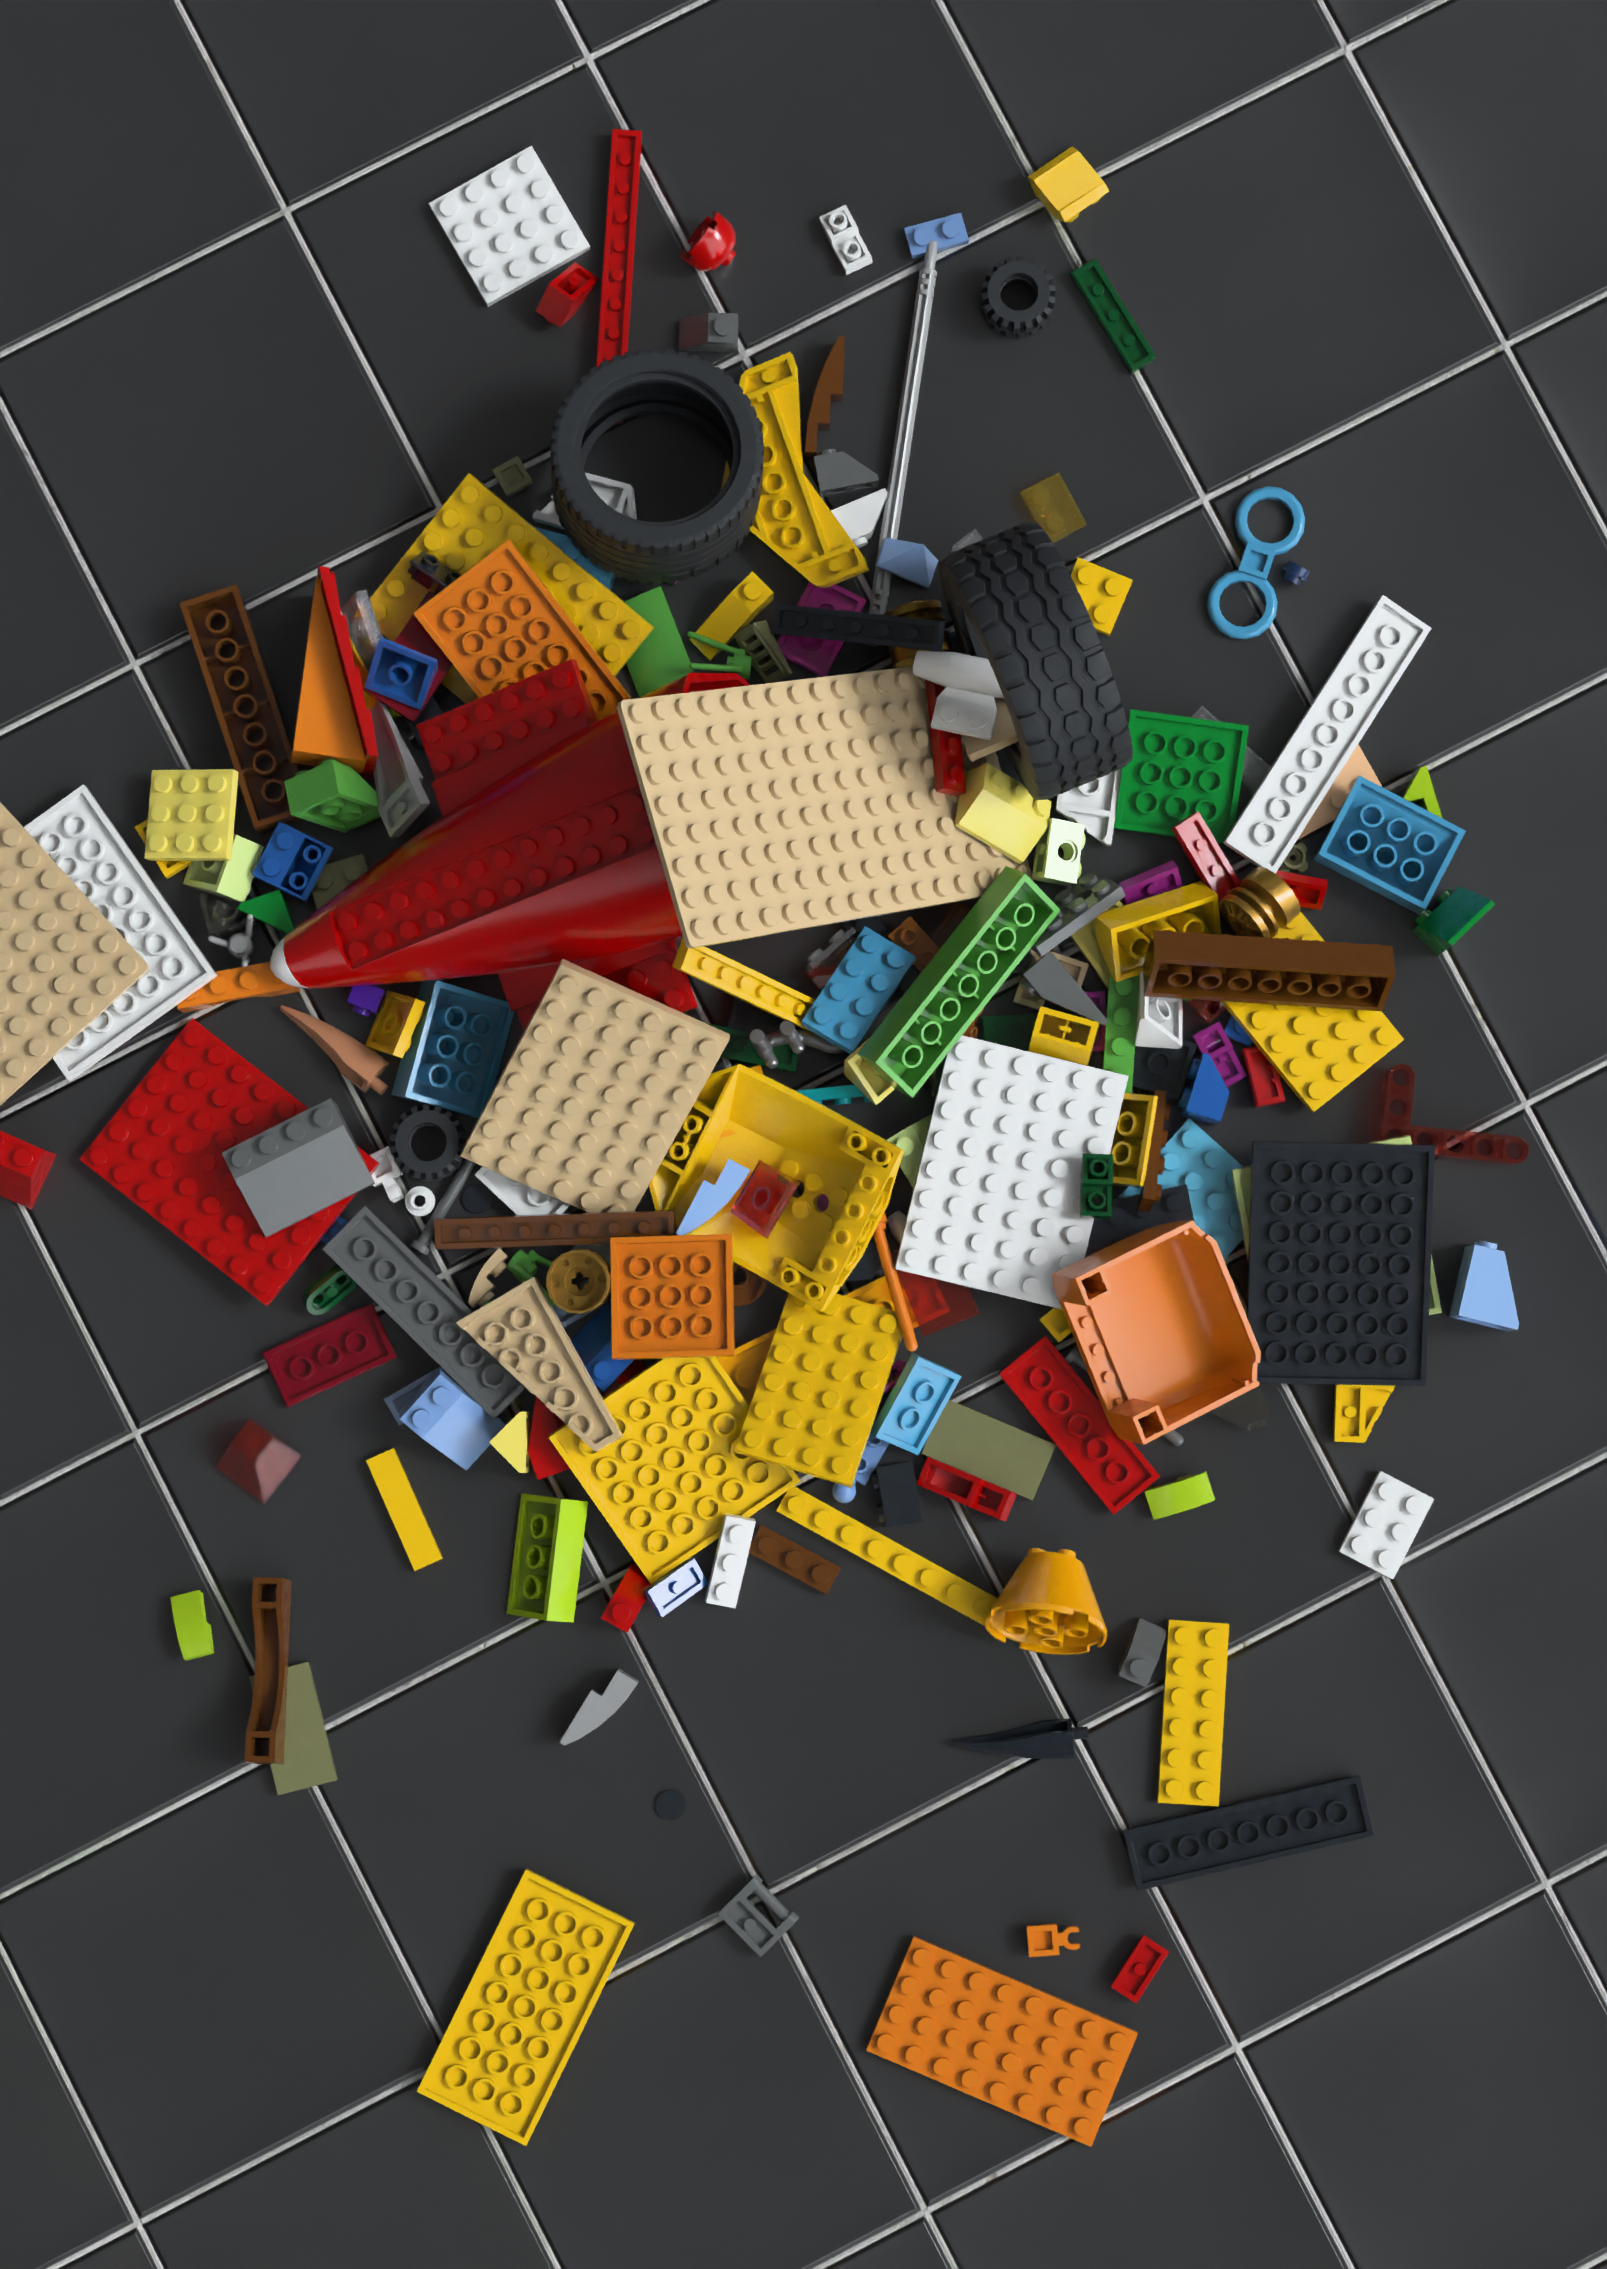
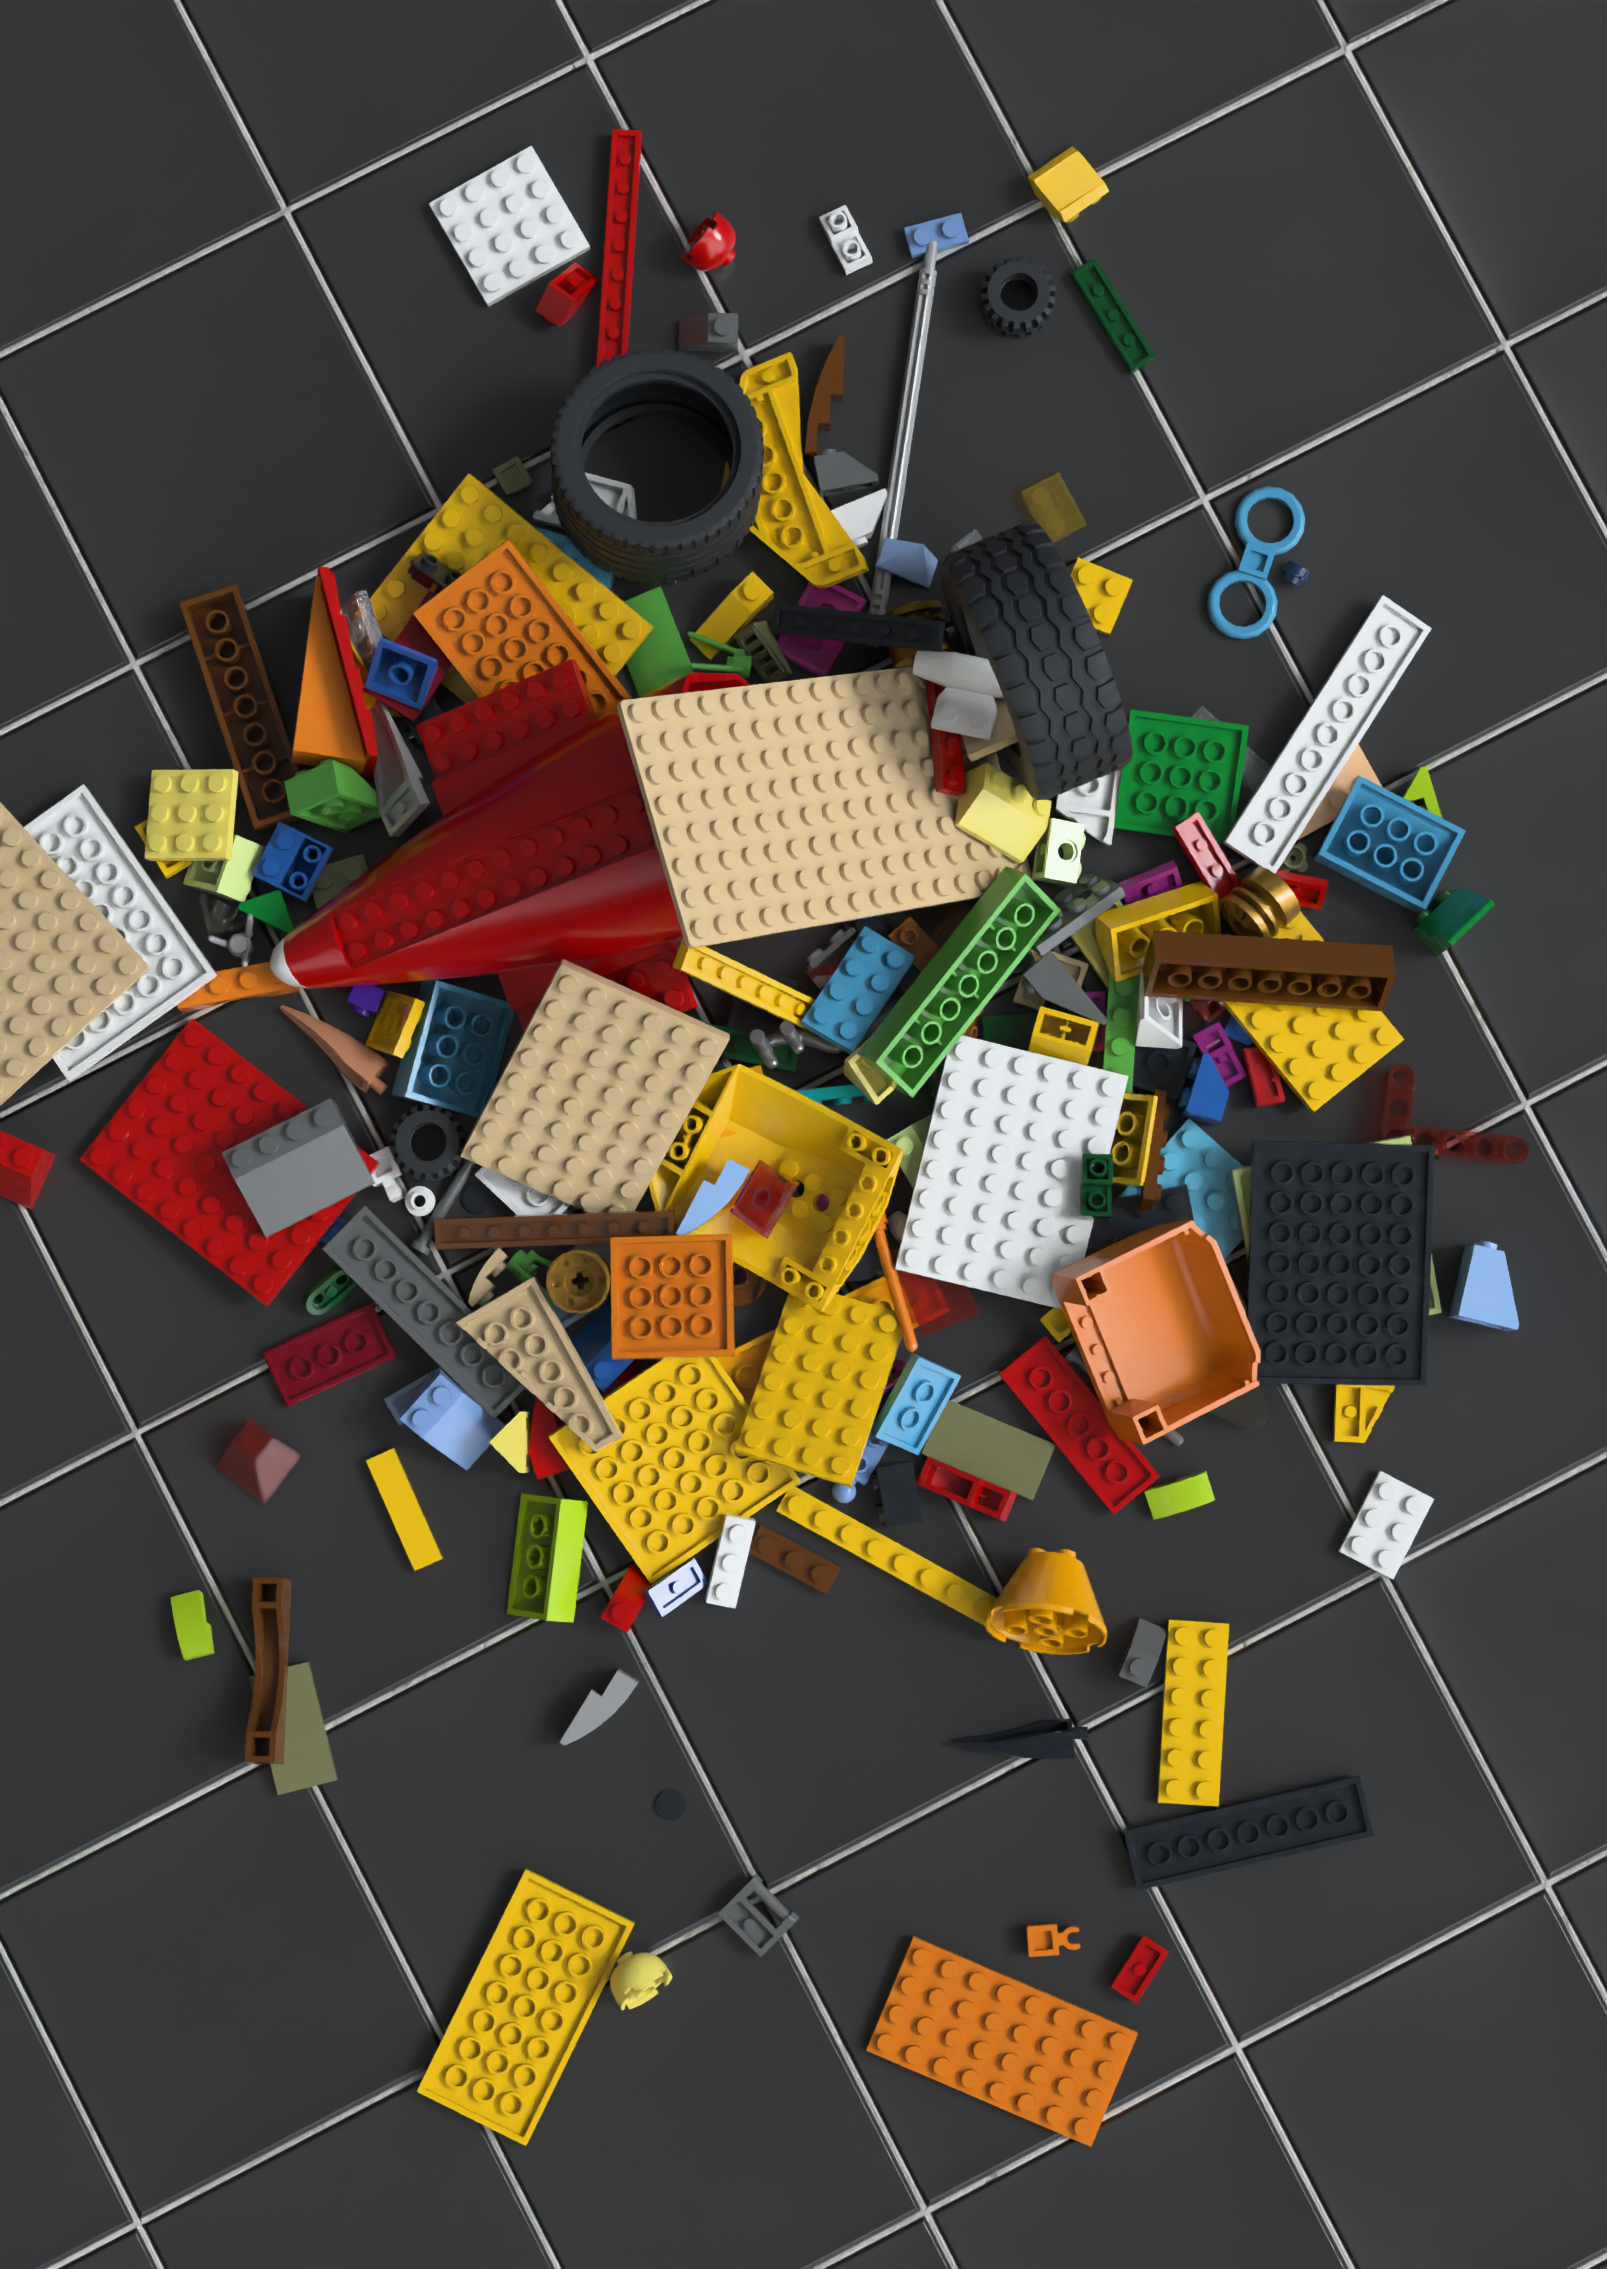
none -> light yellow cylinder [610,1952,672,2010]

